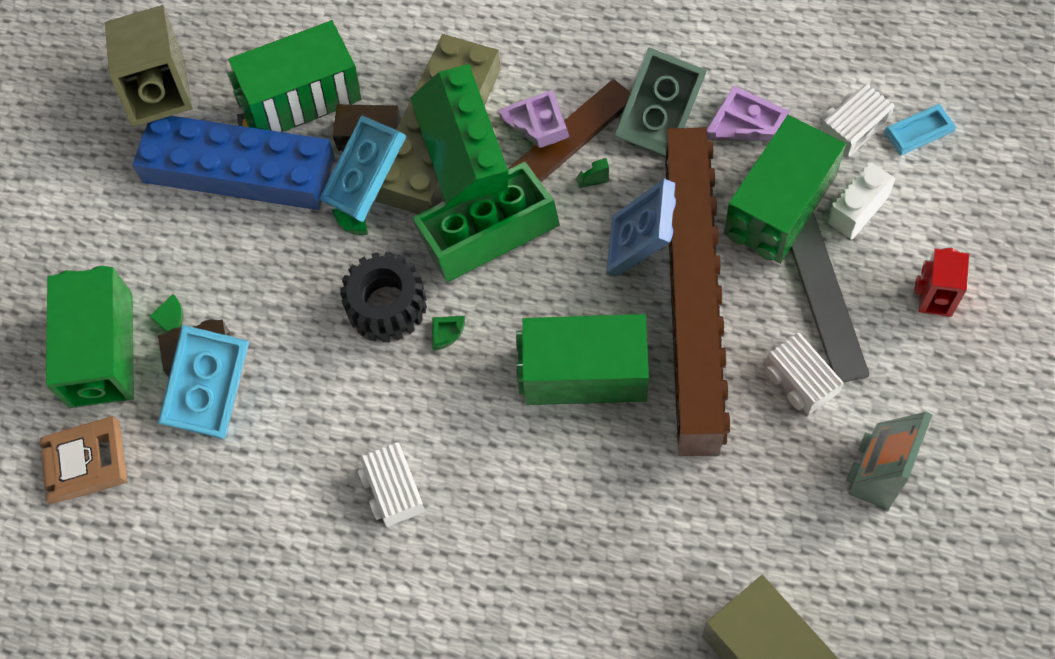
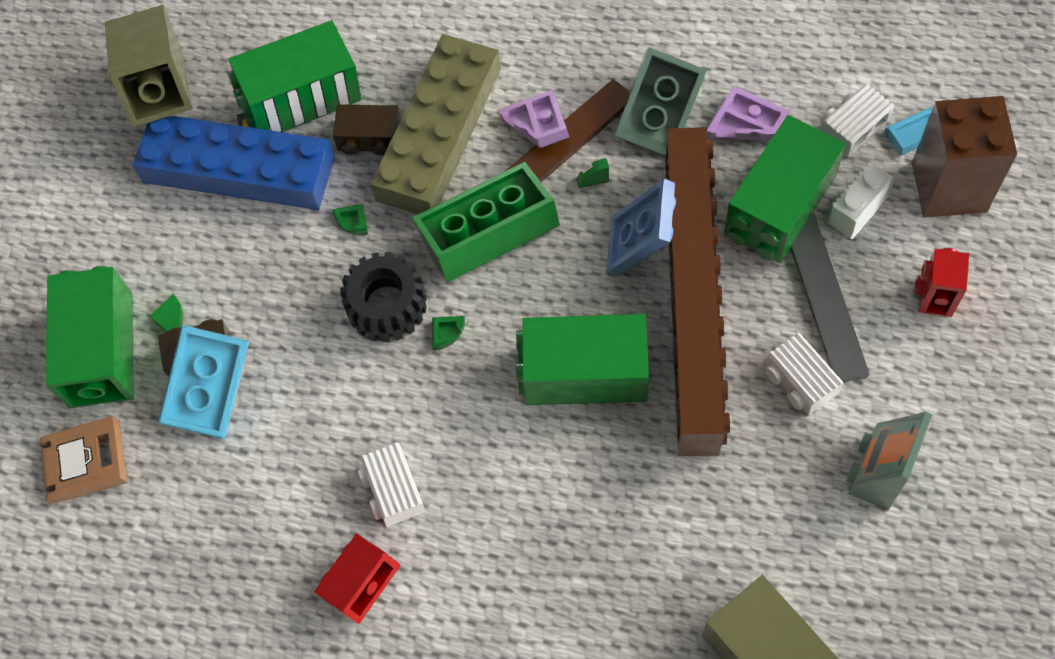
medium azure tile [319,116,407,222] -> none
green slope [410,64,508,207] -> none
none -> red brick [314,533,401,624]
none -> reddish brown brick [912,96,1017,218]

